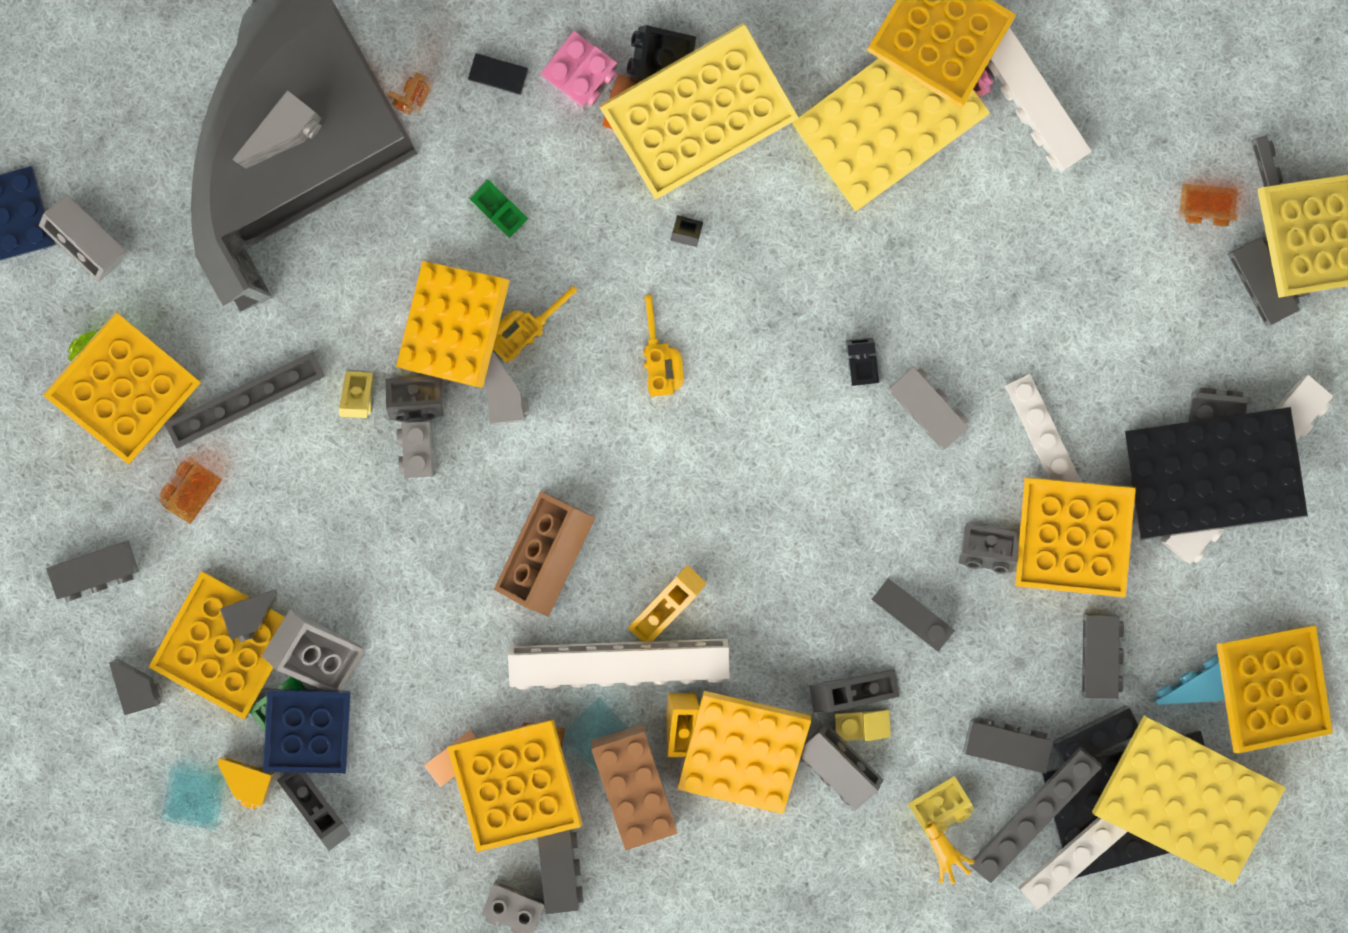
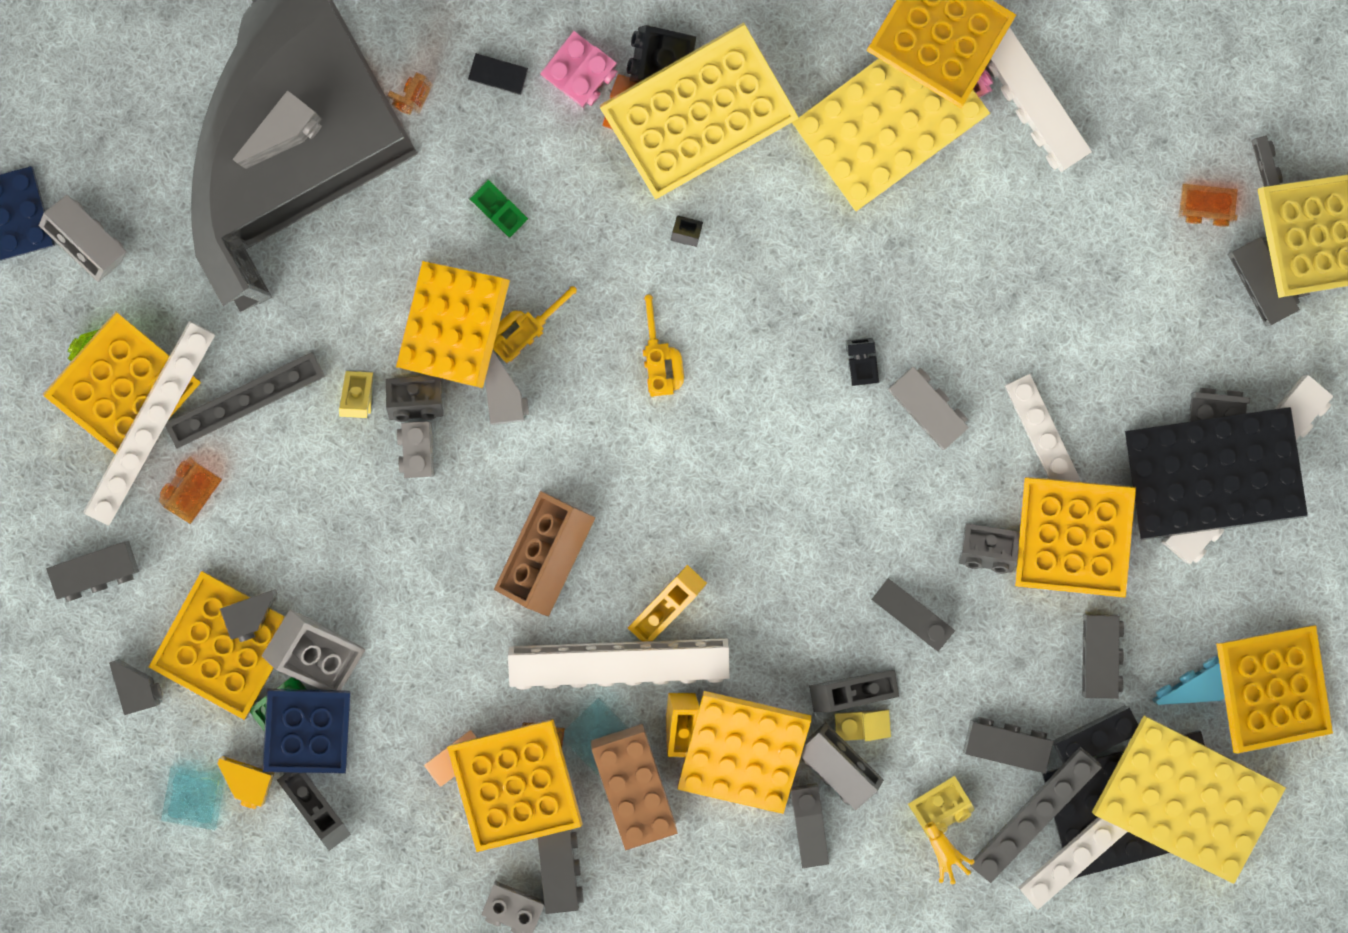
none -> white plate [84,321,215,526]
none -> dark grey slope [790,783,829,868]

